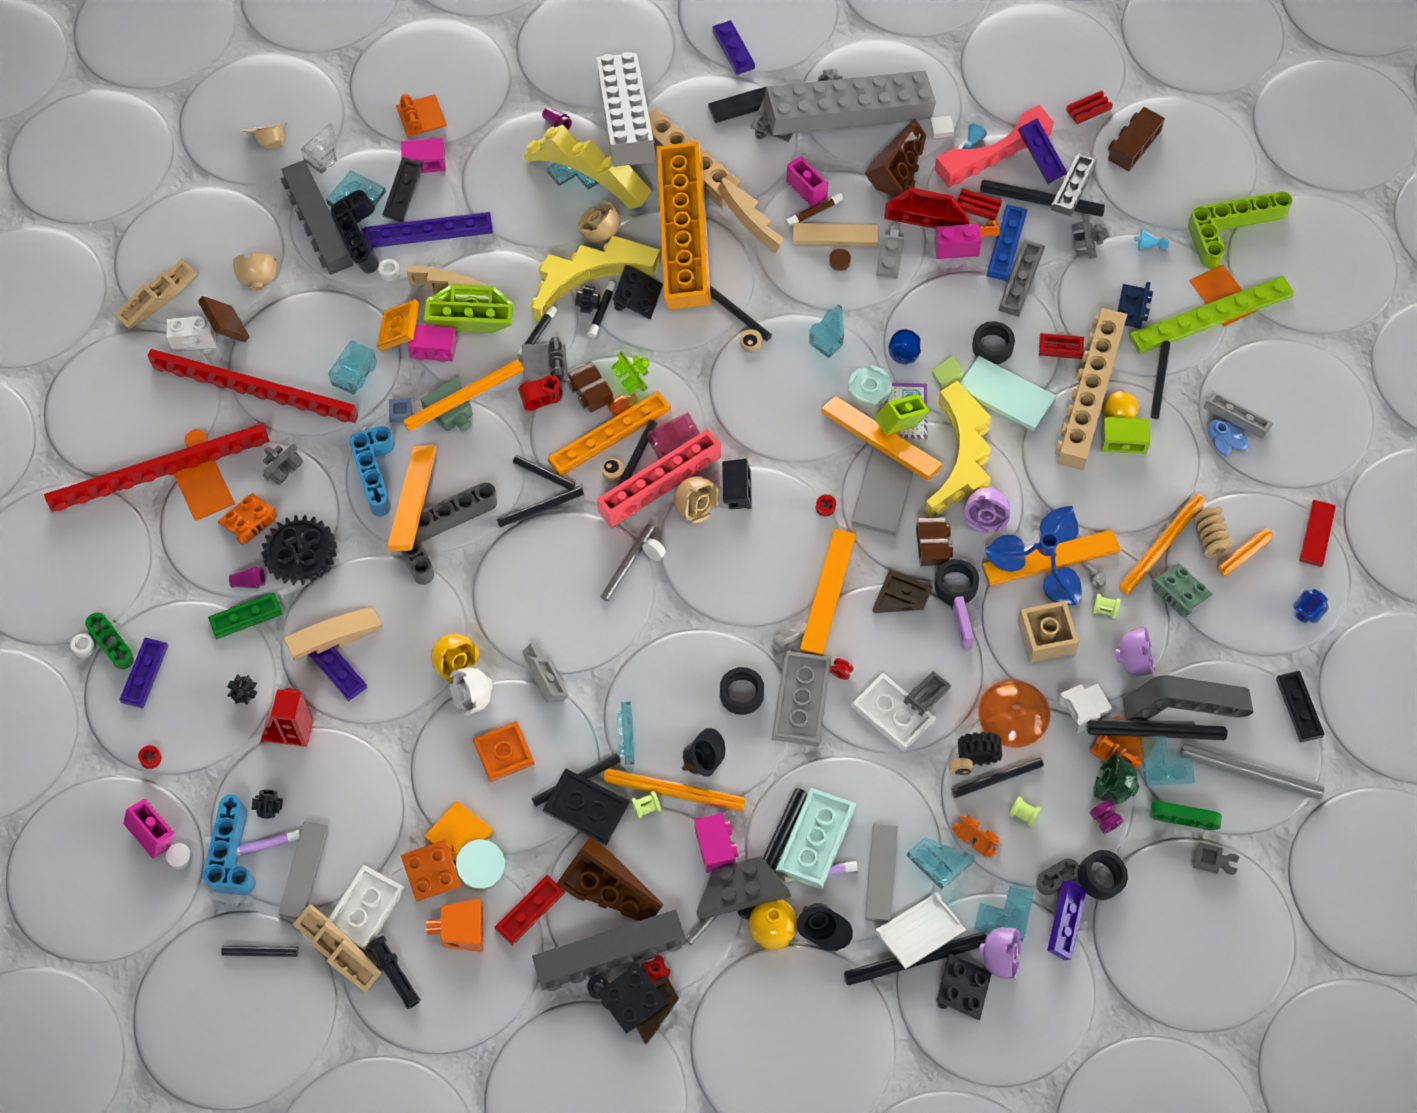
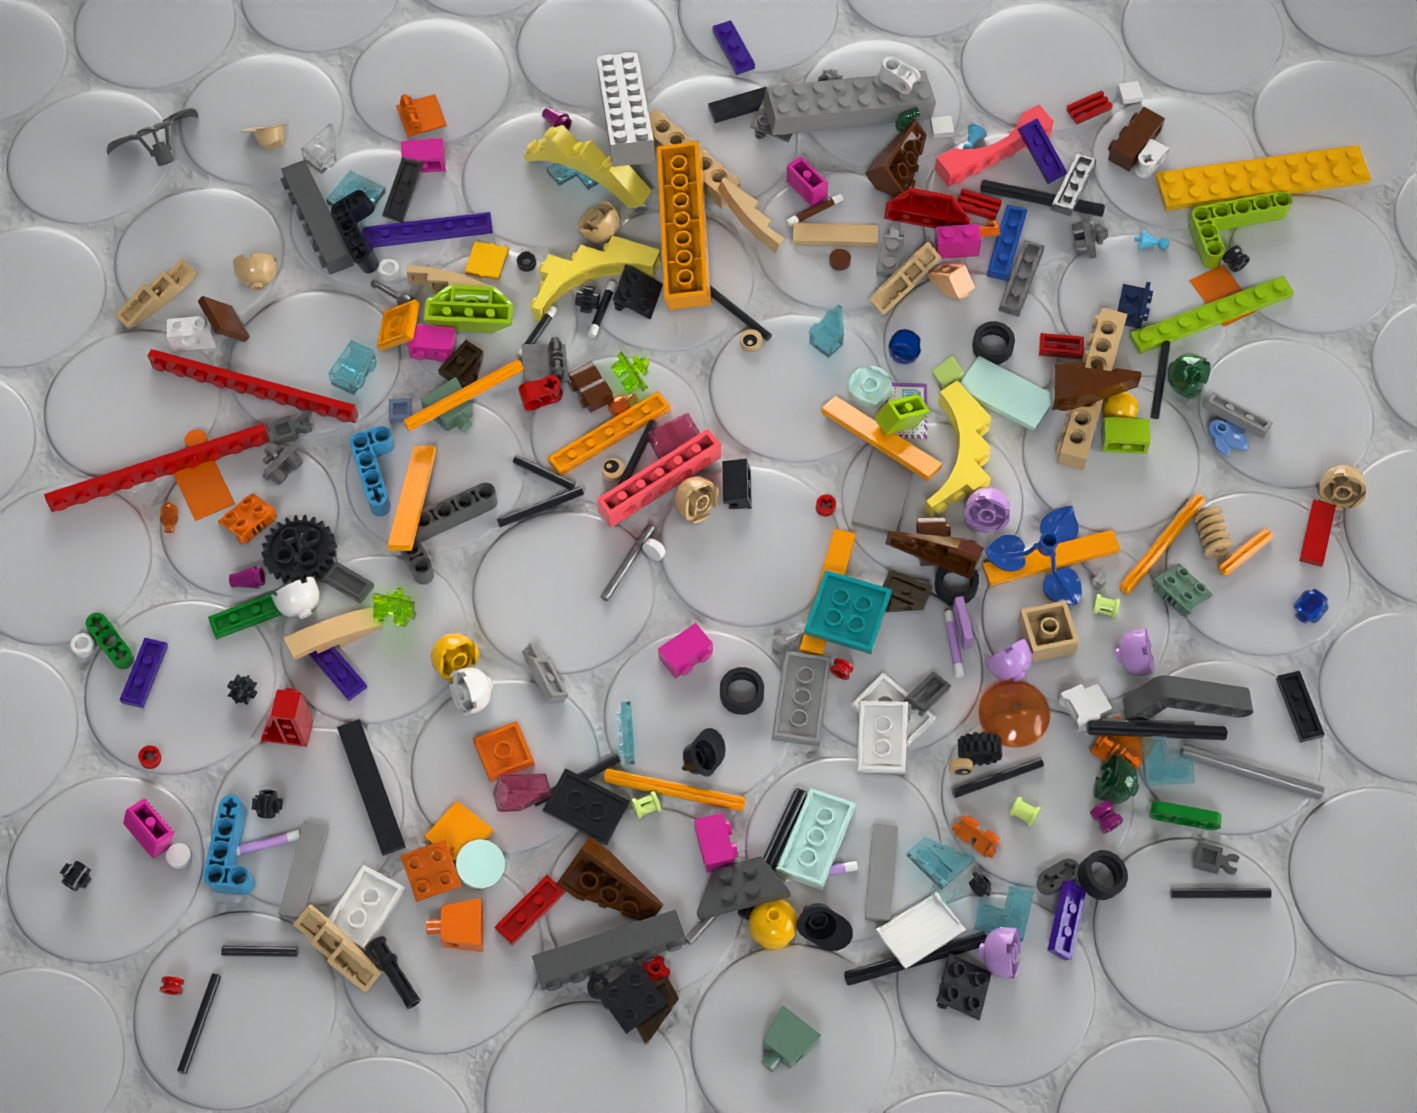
none -> black gear [60,861,93,892]
none -> dark grey plant [106,108,199,166]
none -> red bush [159,976,184,995]
none -> clear orange cylinder [160,502,178,533]
none -> black bar [177,973,221,1074]
none -> dark grey plate [269,415,312,445]
none -> white cylinder [271,577,320,619]
none -> dark grey tile [322,561,374,604]
none -> black tile [337,719,406,856]
none -> dark grey hinge [371,280,416,306]
none -> clear neon green hips [372,587,417,627]
none -> dark brown wing [438,340,484,388]
none -> yellow piece [465,241,509,280]
none -> clear pink slope [493,774,551,812]
none -> black axle [517,251,536,272]
none -> dark pink brick [658,623,713,679]
none -> sand green torso [761,1005,821,1072]
none -> teal plate [804,570,892,654]
none -> white tile [857,701,908,774]
none -> tan slope [869,242,942,315]
none -> white piece [878,56,921,94]
none -> reddish brown wedge [885,531,984,580]
none -> clear green arm [895,107,921,132]
none -> light nougat slope [927,263,975,299]
none -> lavender bar [944,610,964,678]
none -> black plate [969,872,991,897]
none -> lavender cylinder [984,639,1033,682]
none -> reddish brown wedge [1049,362,1142,411]
none -> white tile [1117,81,1144,104]
none -> white piece [1134,139,1170,179]
none -> yellow plate [1155,145,1371,211]
none -> clear green cylinder [1168,353,1211,399]
none -> black bar [1170,888,1272,898]
none -> black wheel [1222,245,1250,273]
none -> tan cylinder [1319,465,1366,510]

